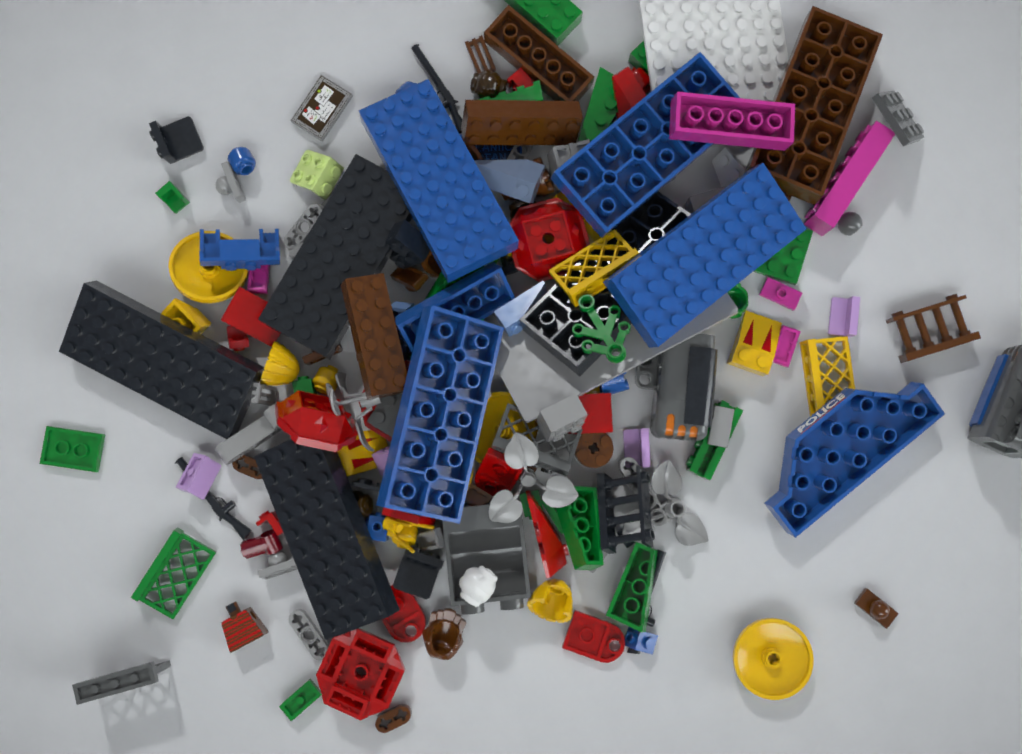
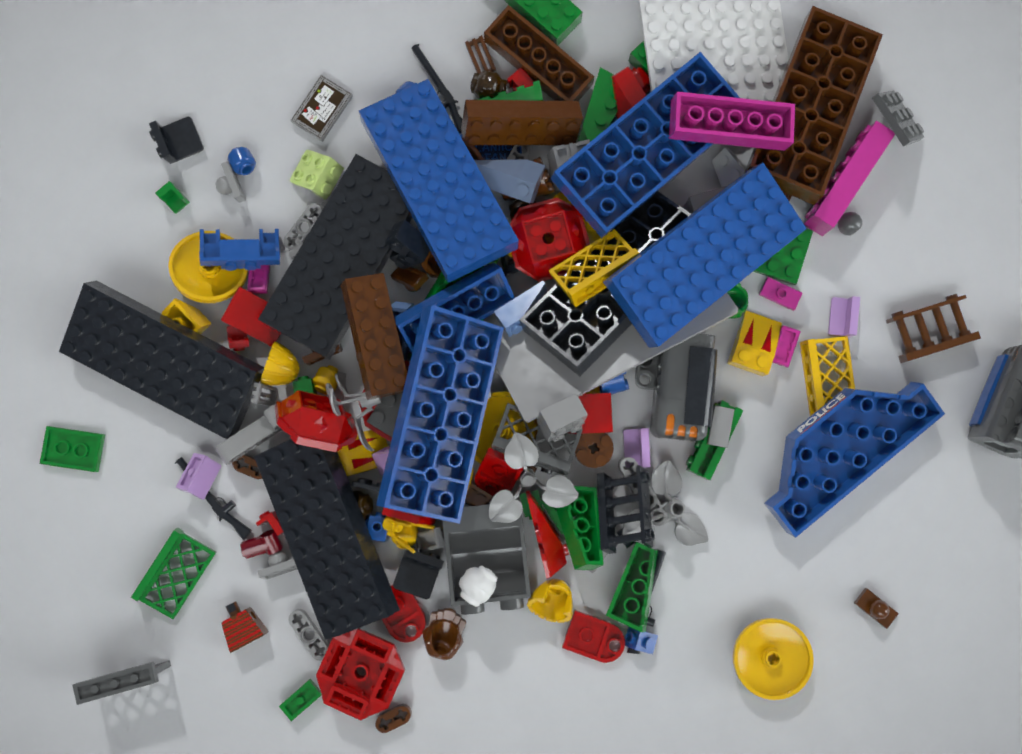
green plant [572,294,631,363] -> none

